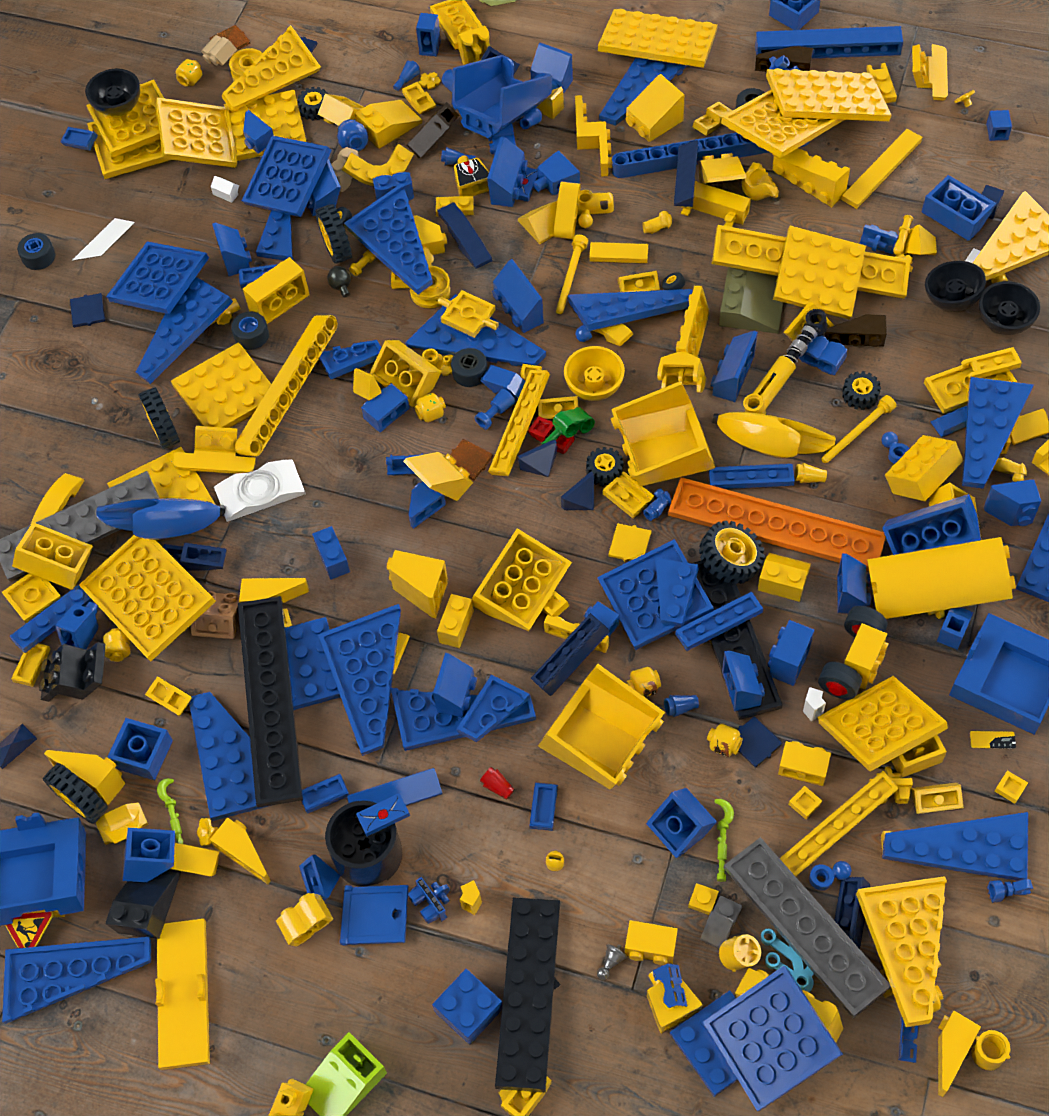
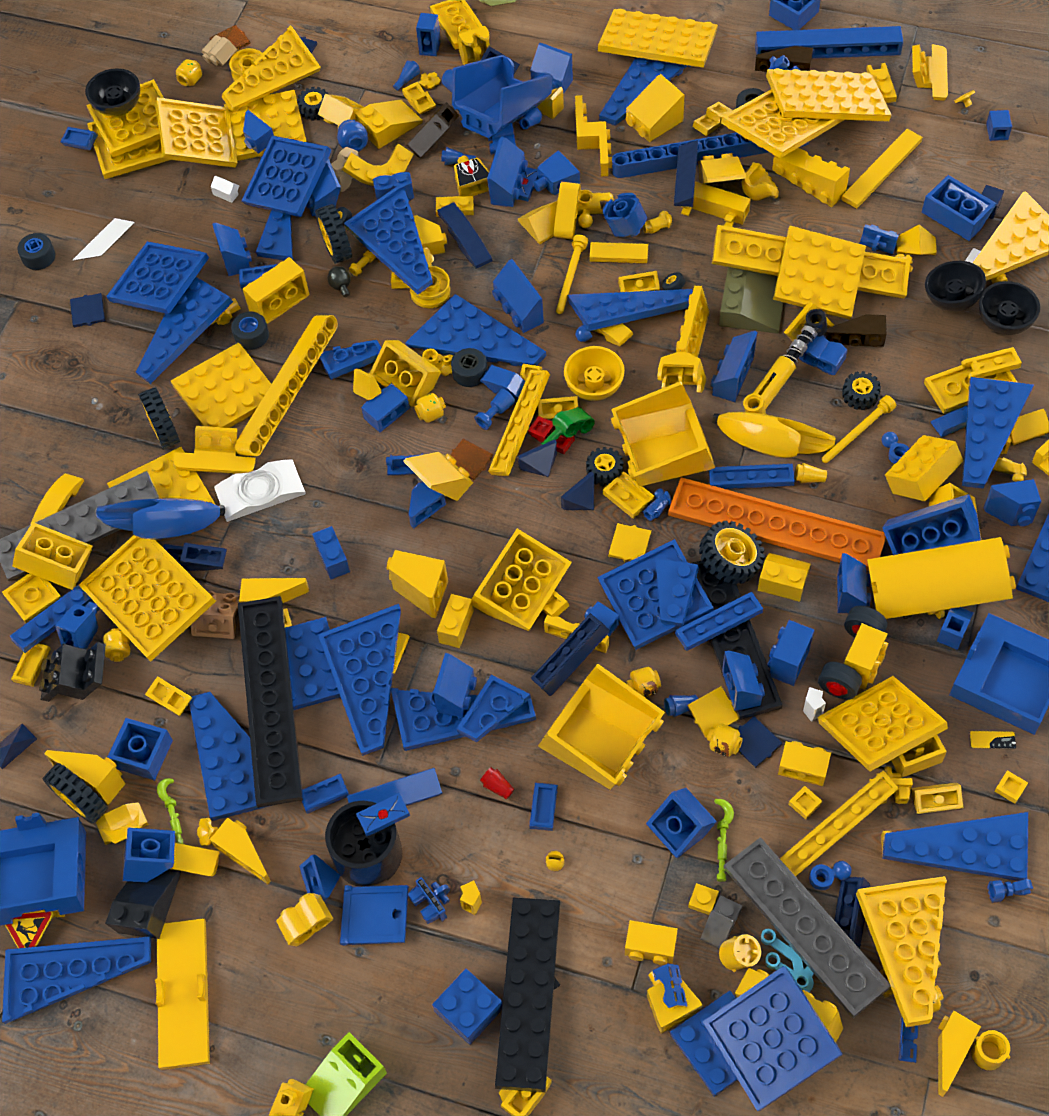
yellow plate [438,290,499,338] -> none
flat silver piece [597,944,627,980] -> none
yellow piece [893,215,913,255] -> none
none -> blue brick [603,193,647,237]
none -> yellow piece [687,686,738,738]

